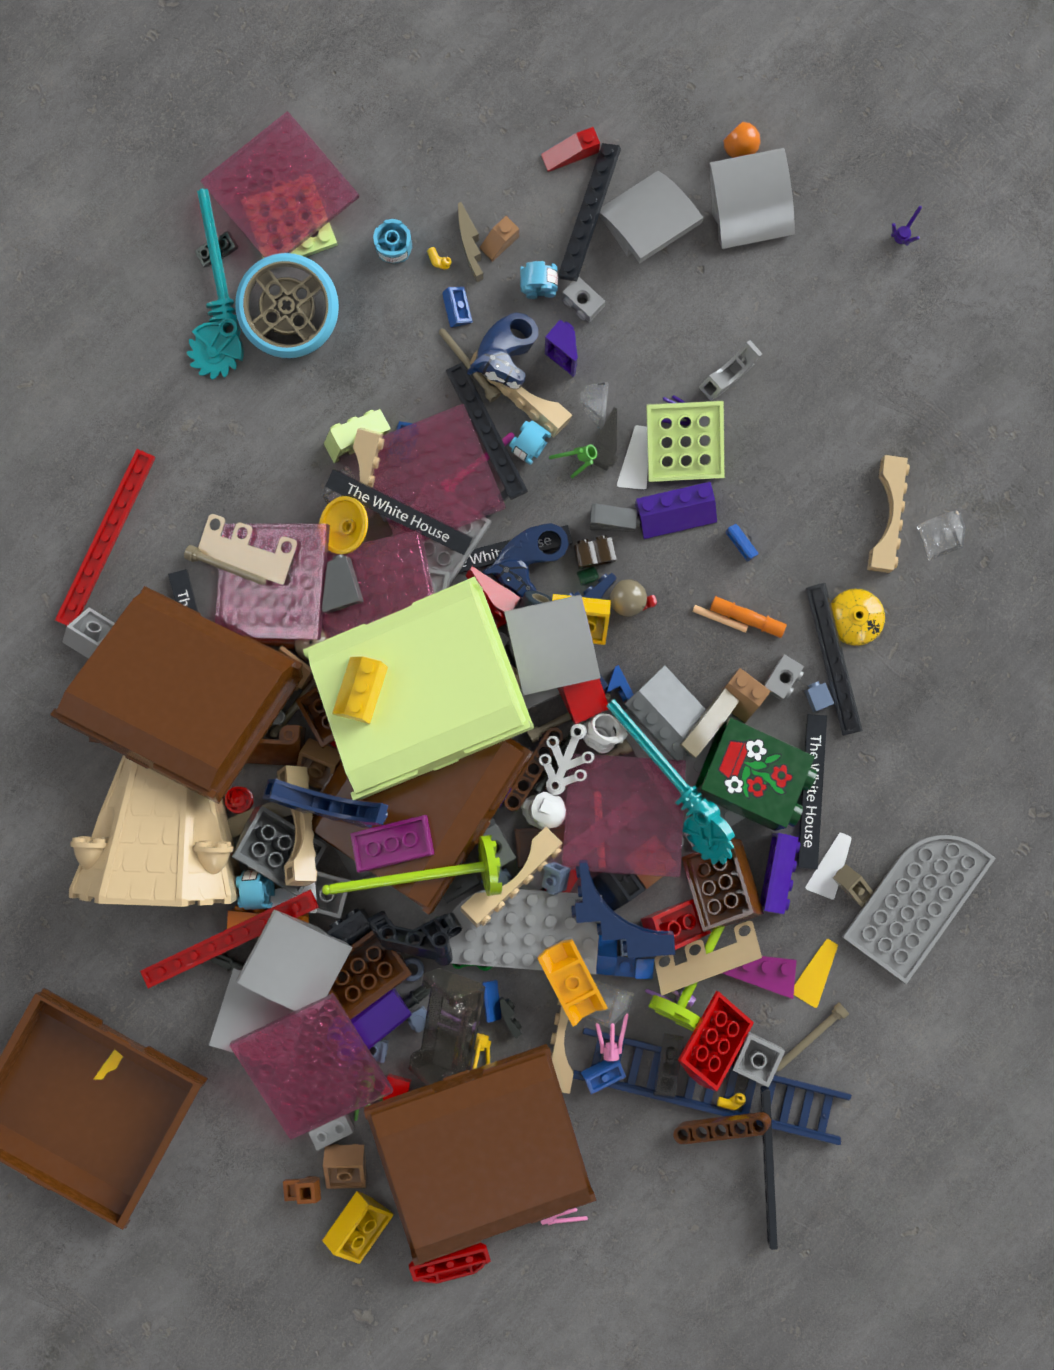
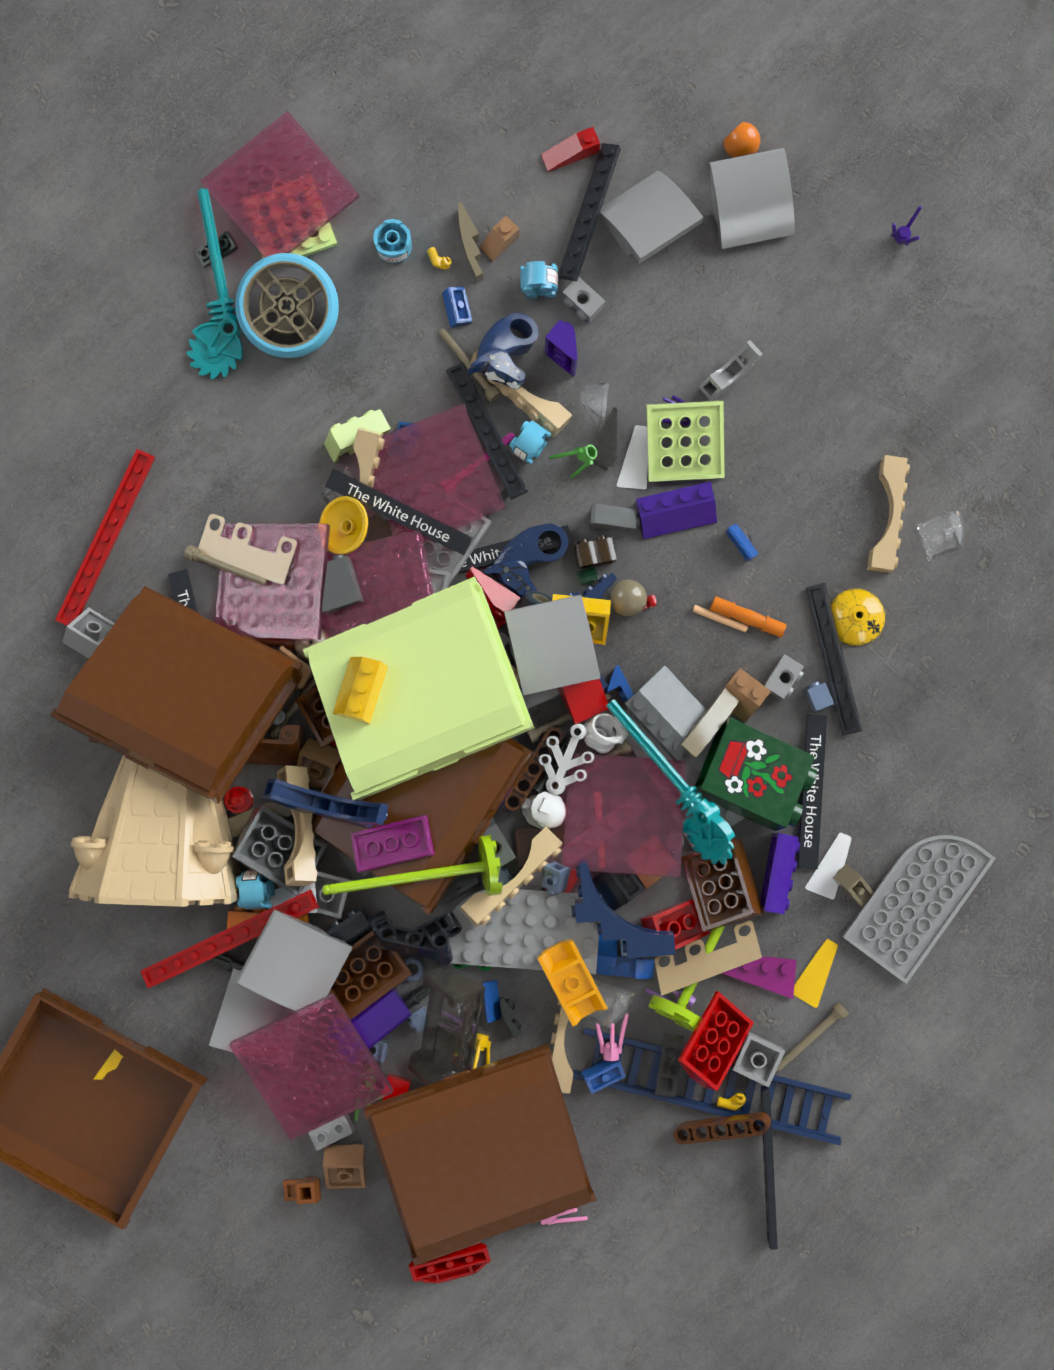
yellow slope [322,1191,394,1264] -> none

